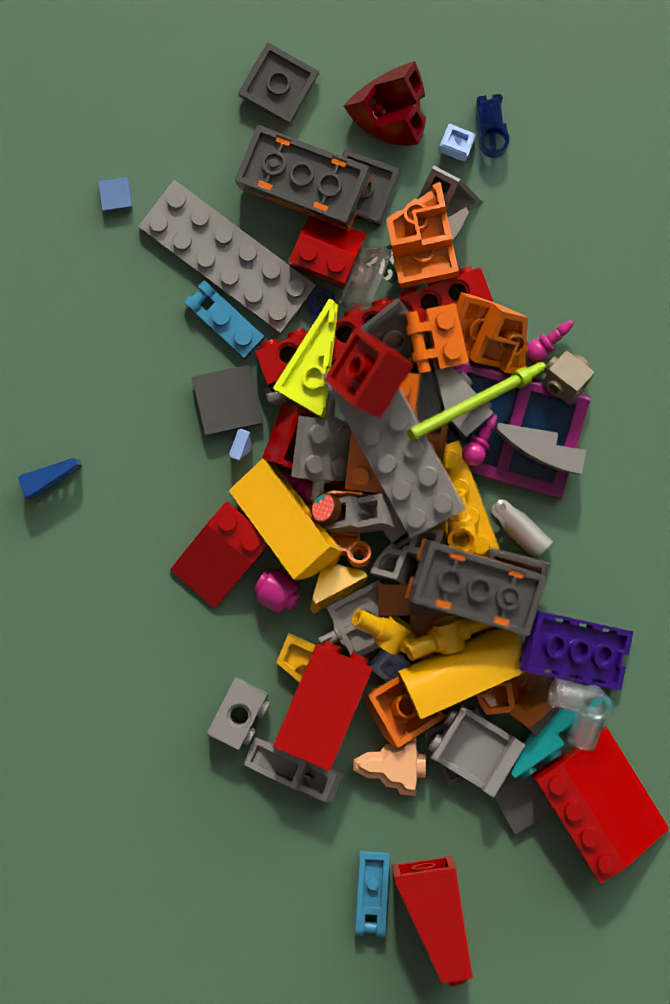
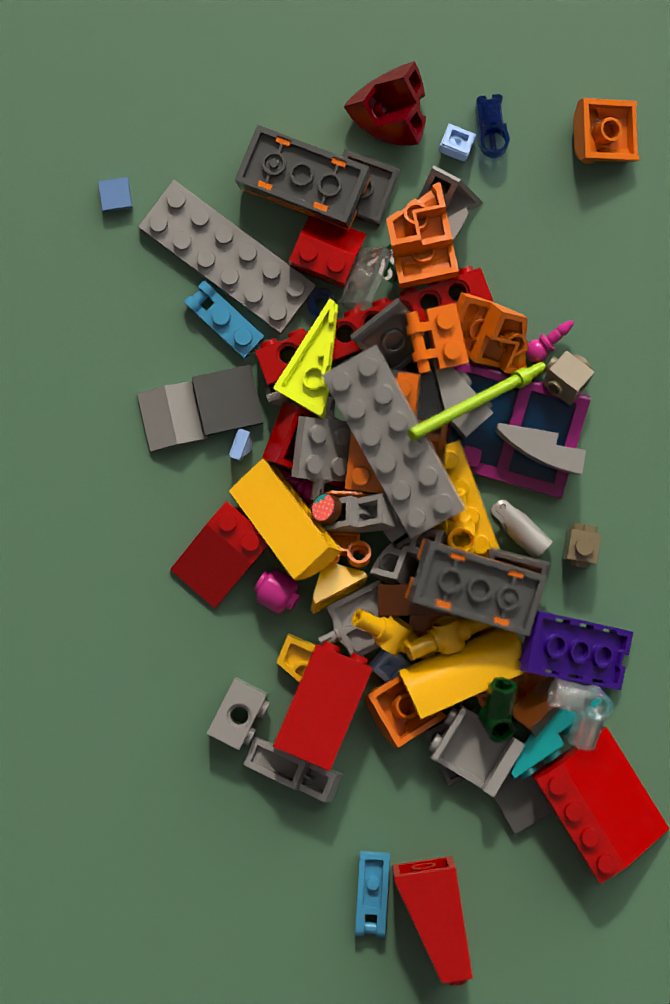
blue slope [18,458,82,500] -> none
dark grey plate [238,42,319,125] -> none
red slope [324,327,413,418] -> none
light nougat rock [353,737,426,796] -> none
dark pink bar [462,414,497,466] -> none
none -> light grey slope [137,381,208,452]
none -> dark green piece [478,677,517,743]
none -> dark tan brick [562,523,602,569]
none -> orange slope [573,98,639,164]

